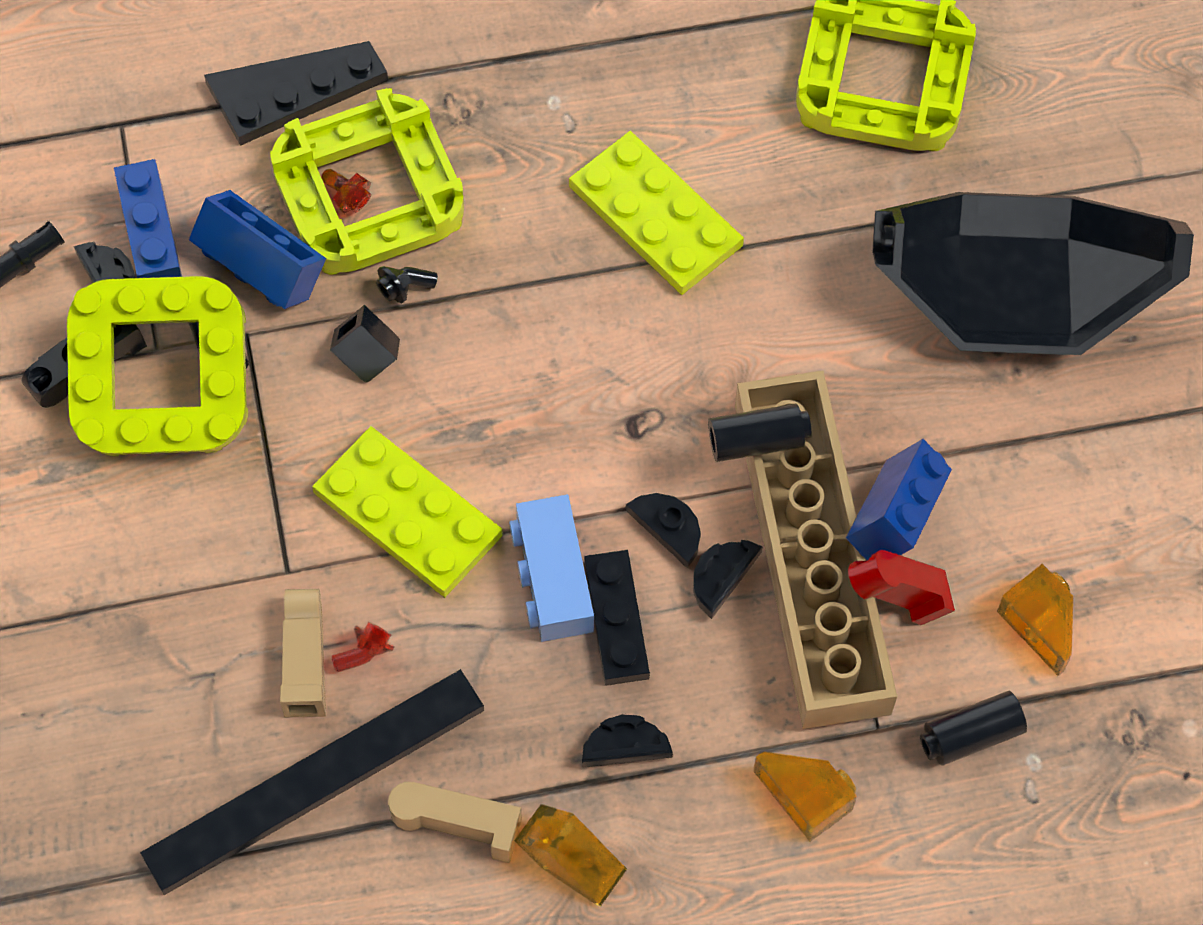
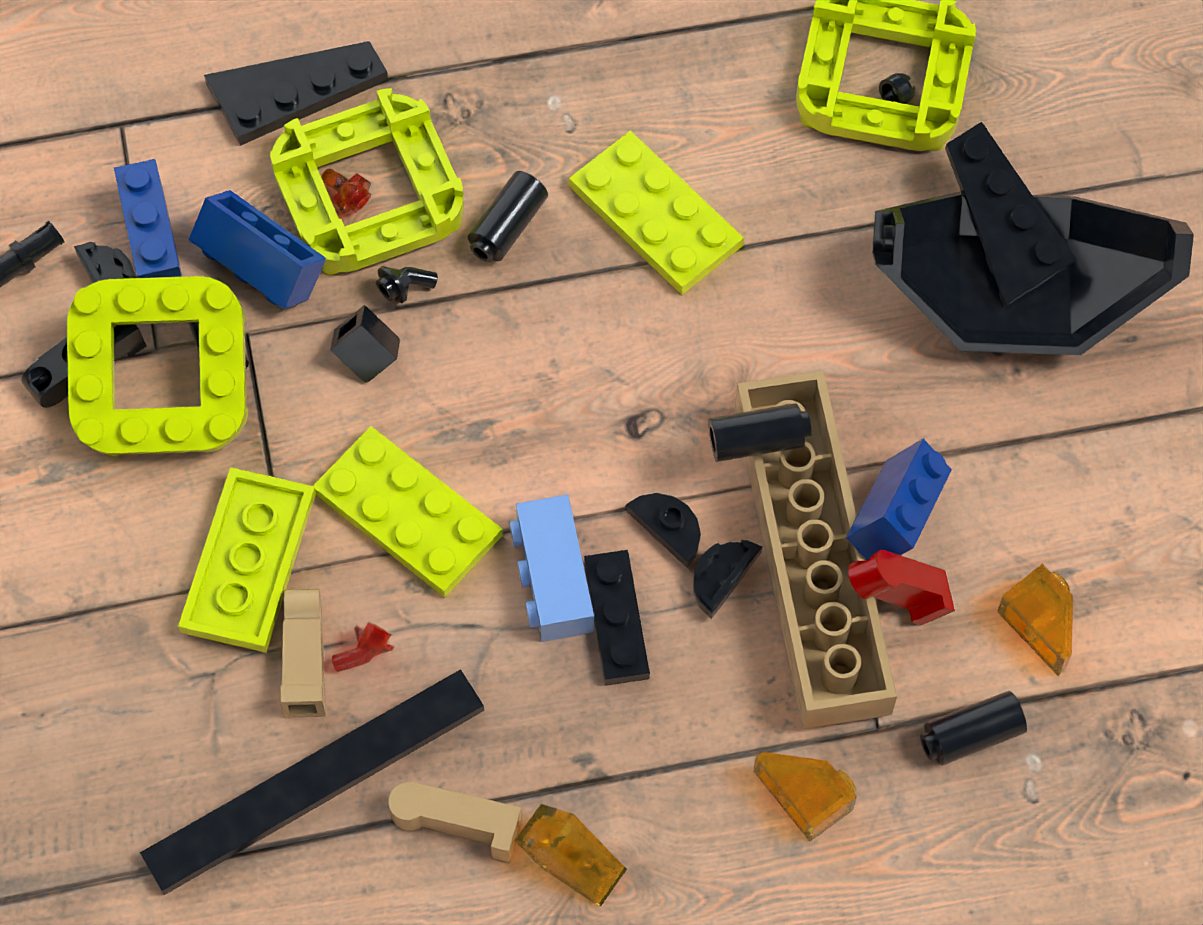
black plate [582,714,673,768] -> none
none -> neon yellow plate [178,467,316,653]
none -> black brick [468,171,548,262]
none -> black hinge [879,73,916,104]
none -> black wing [945,122,1077,308]

